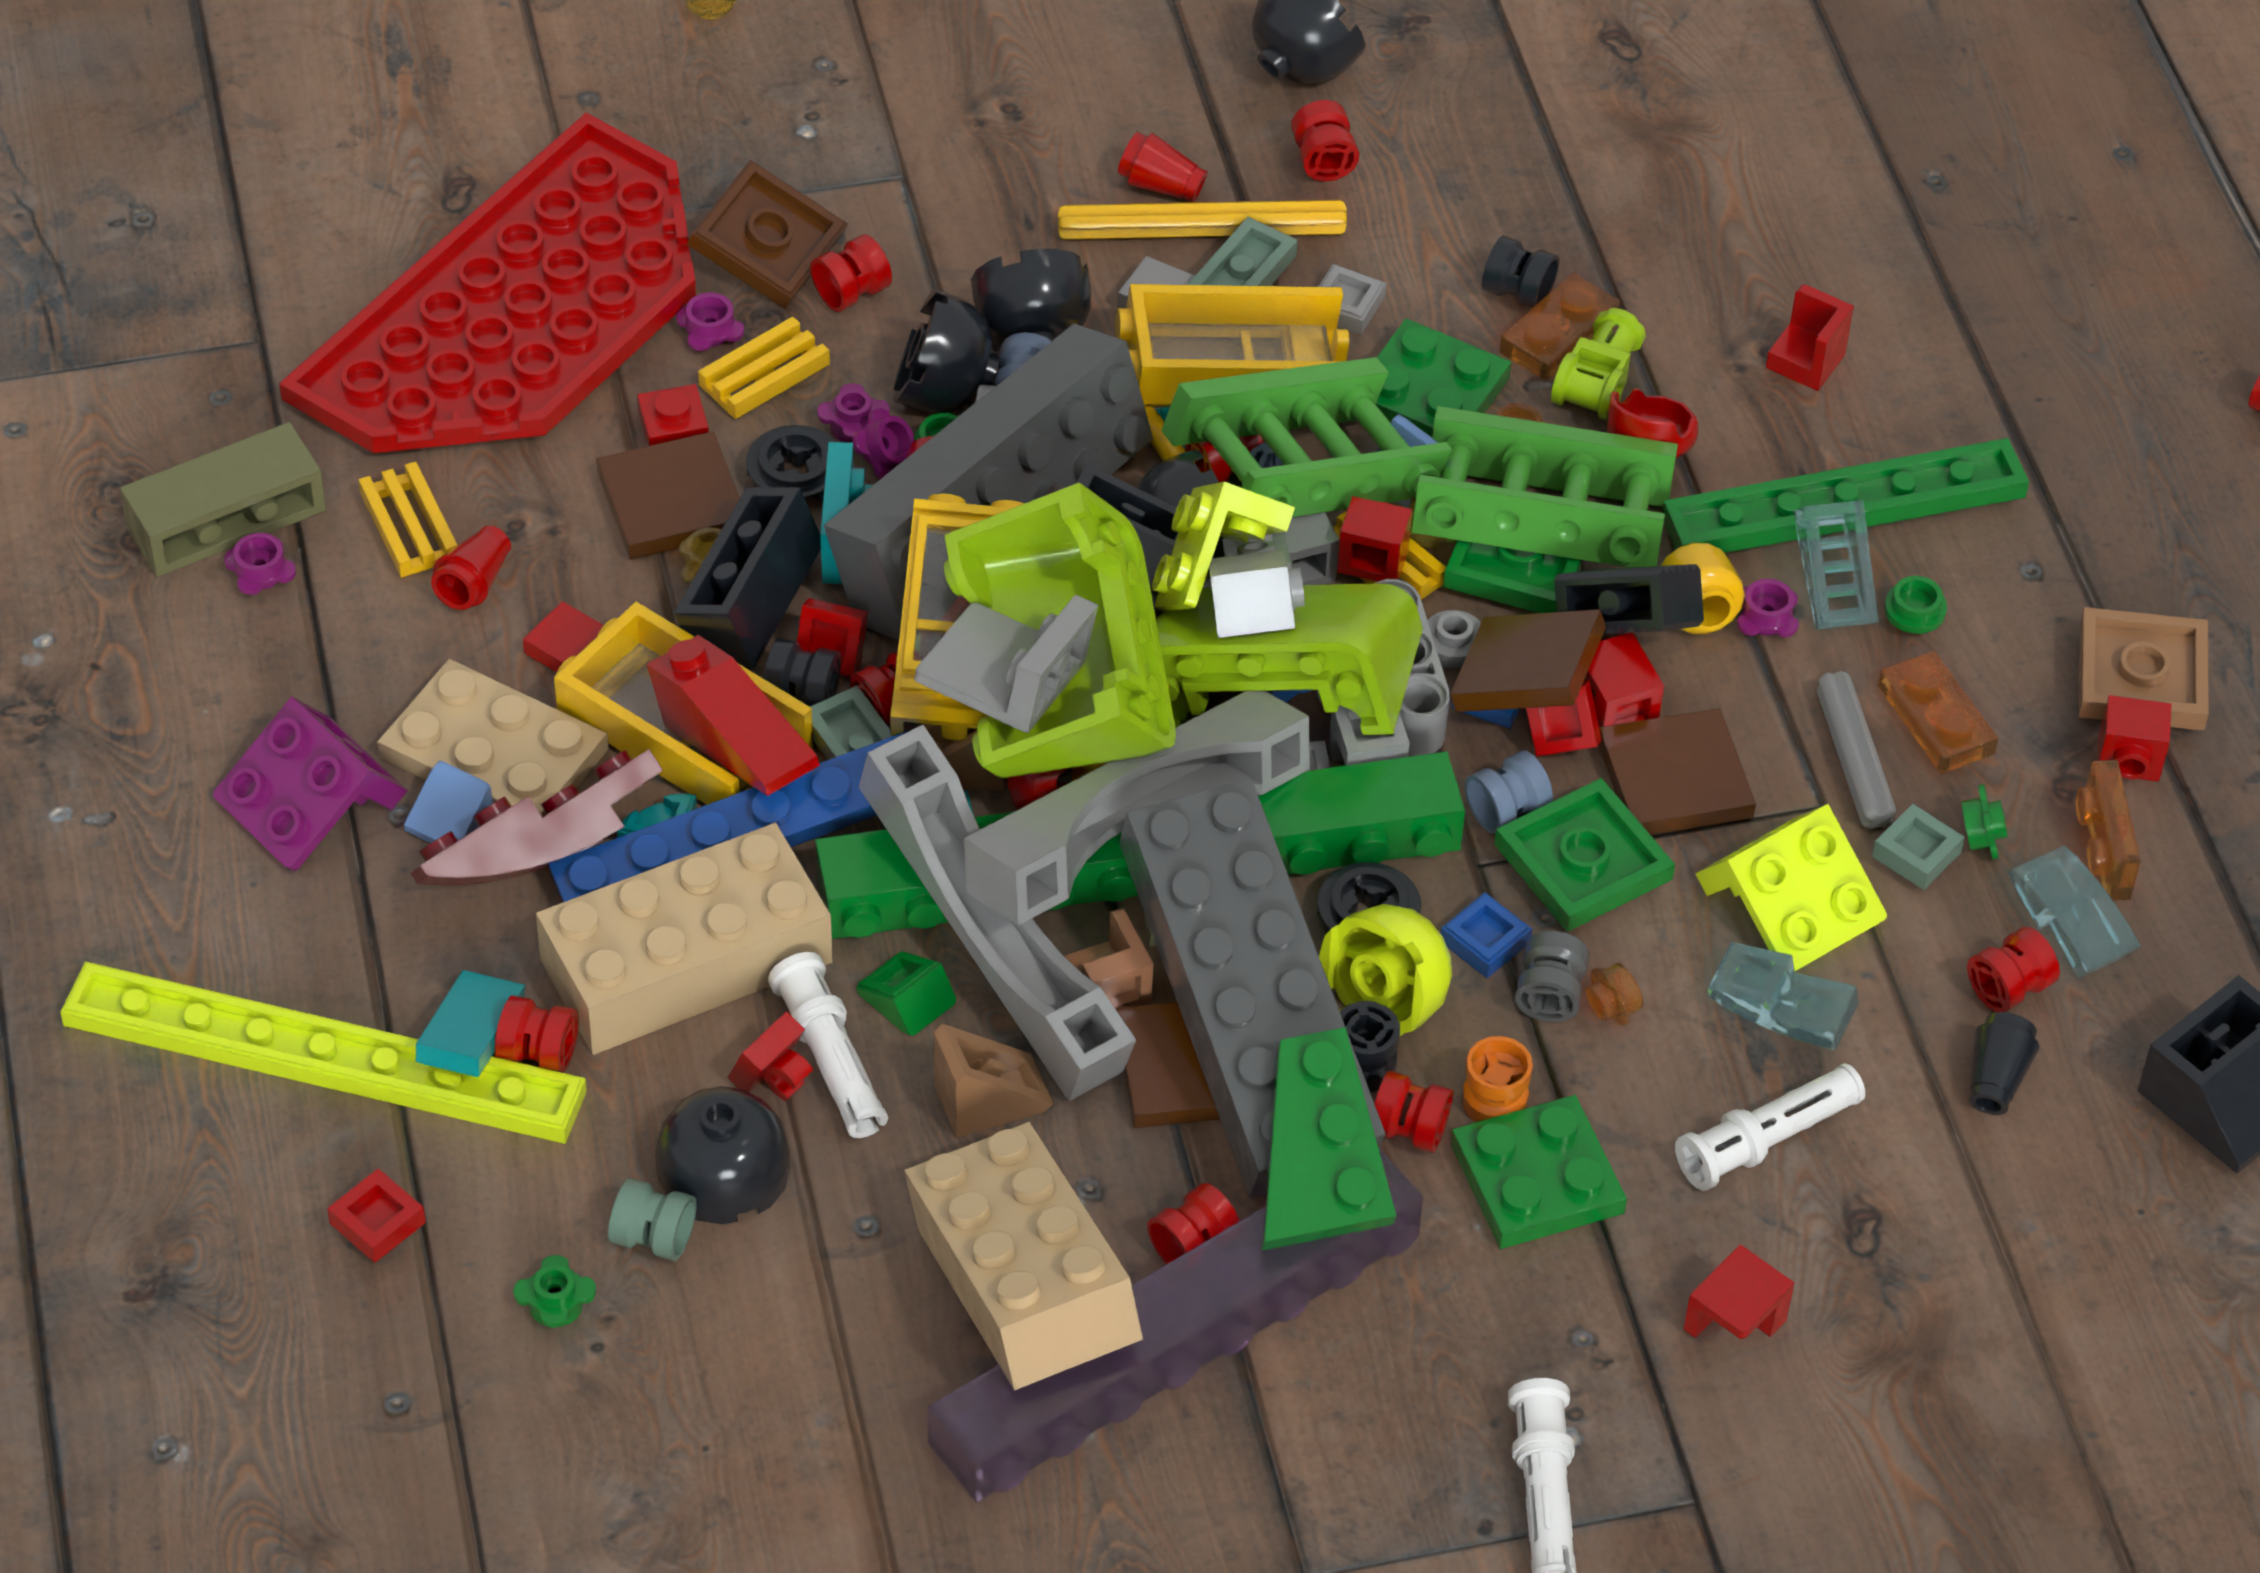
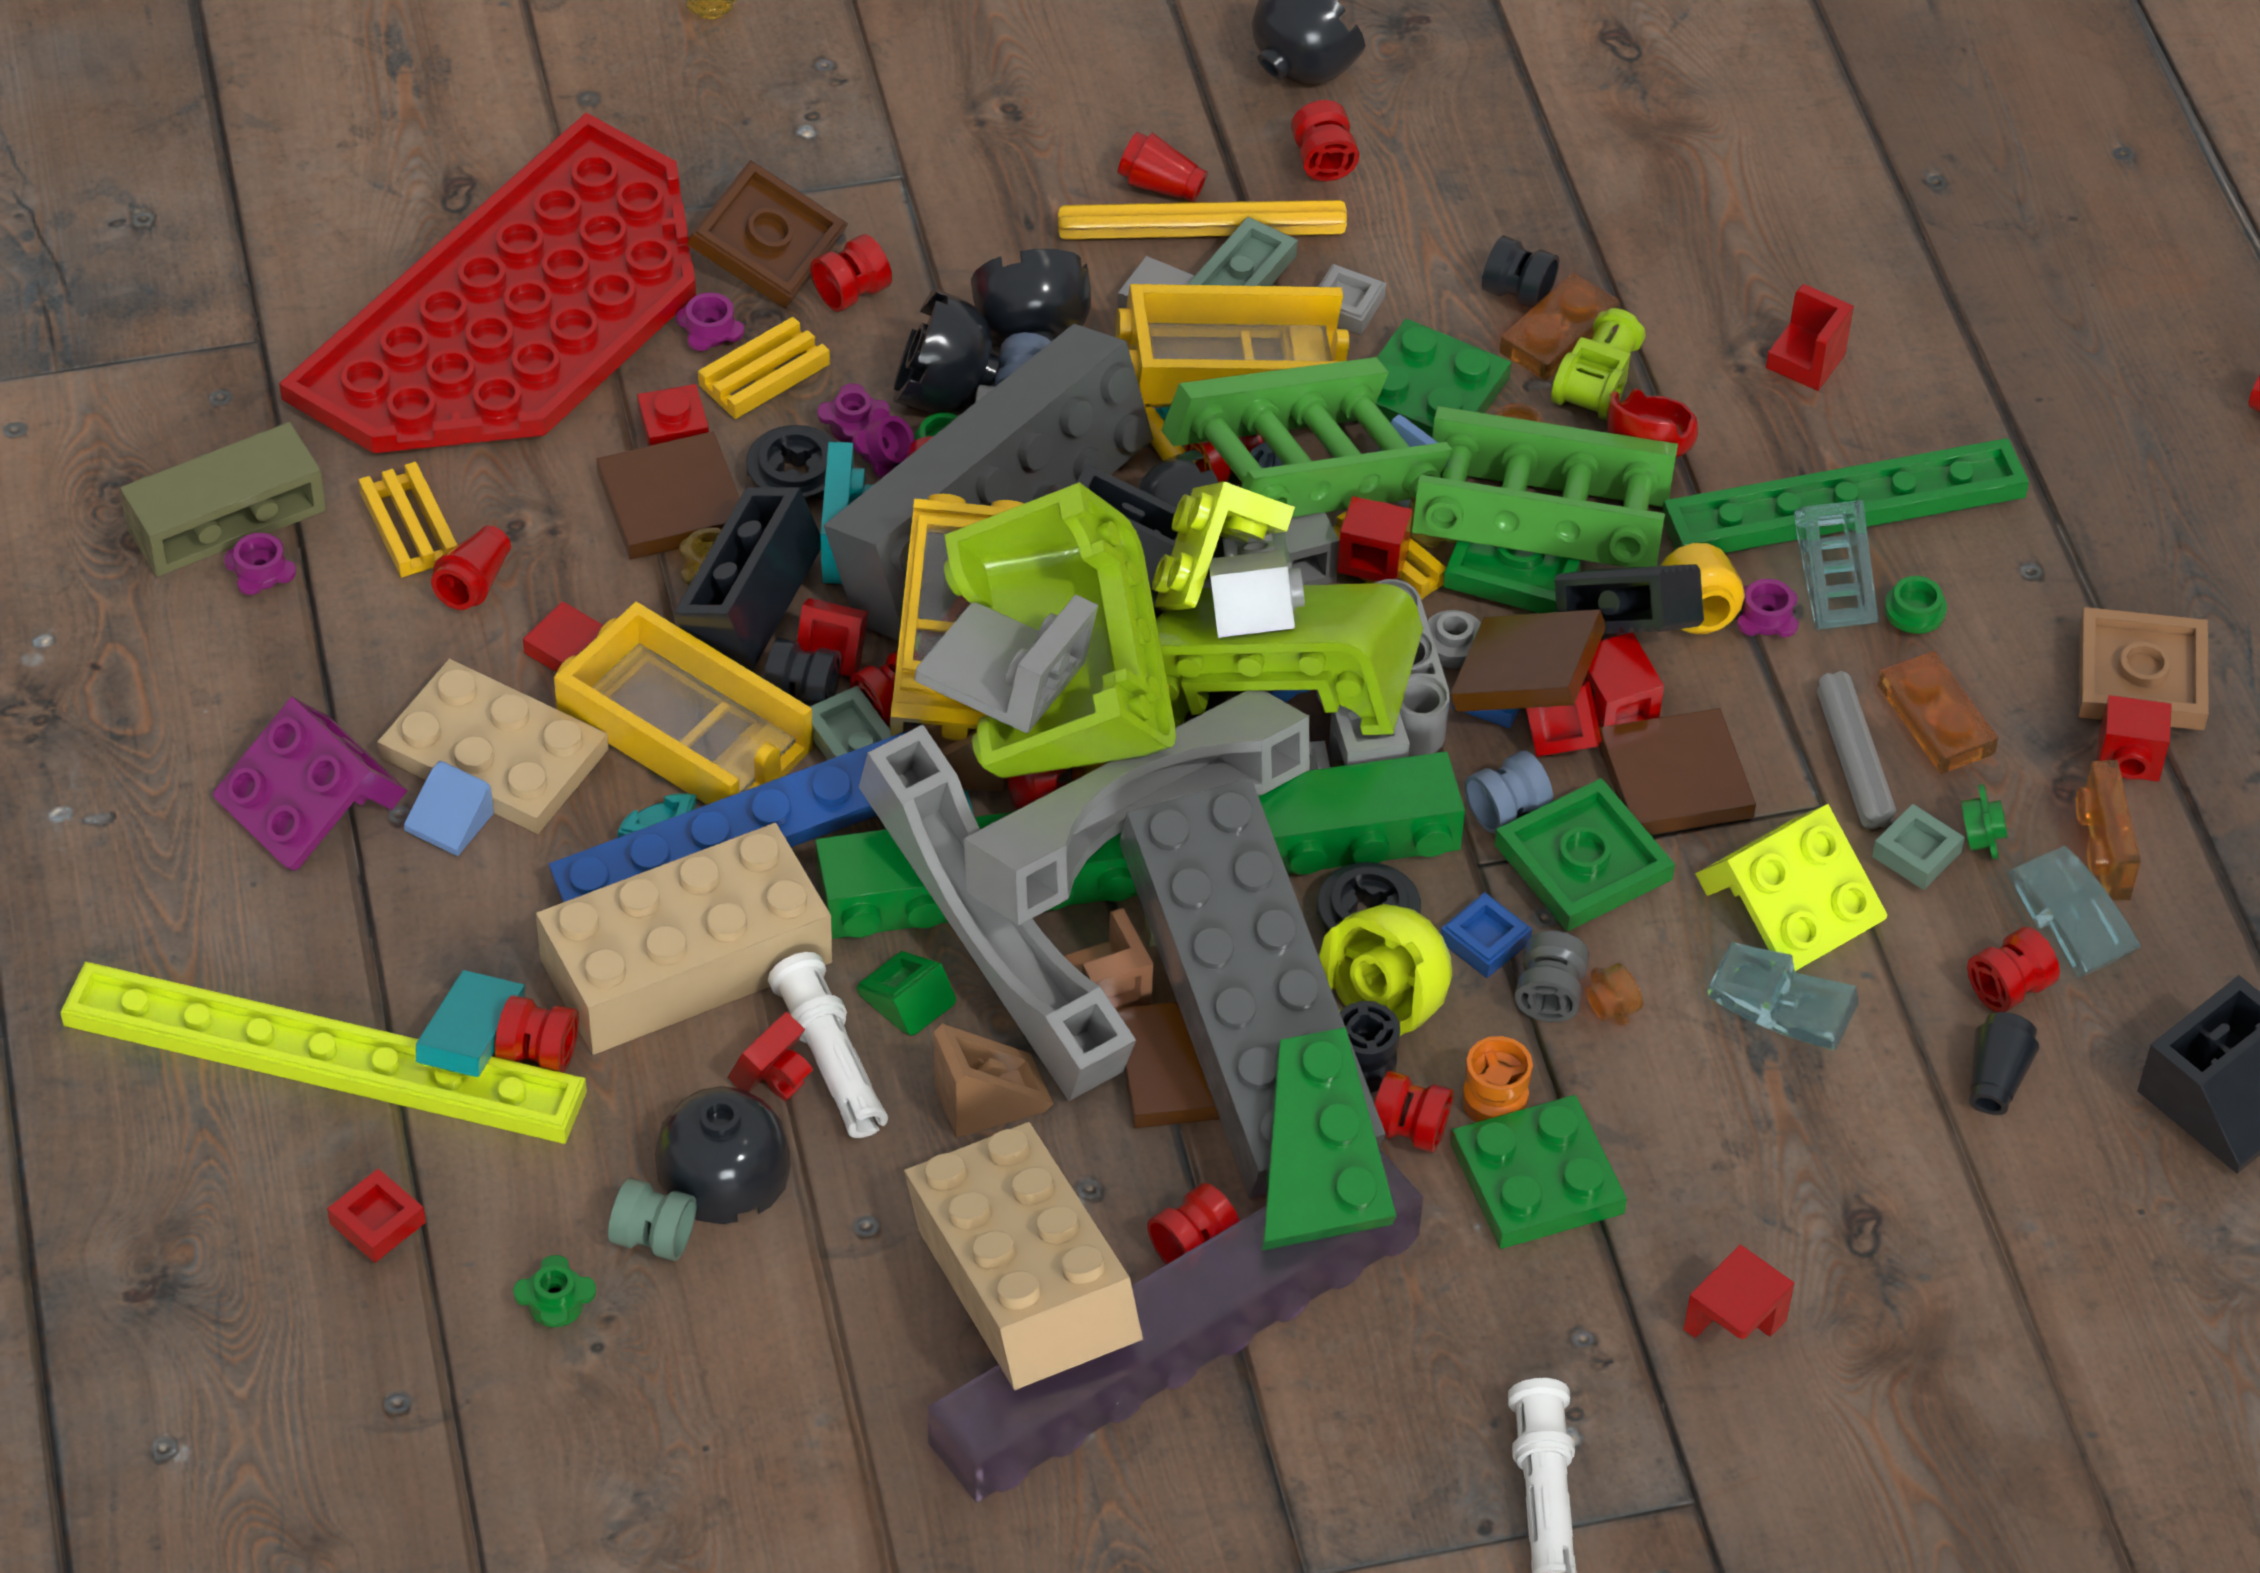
slope [411,749,663,886] -> none
red slope [646,635,820,796] -> none
white pin [1675,1063,1865,1191] -> none

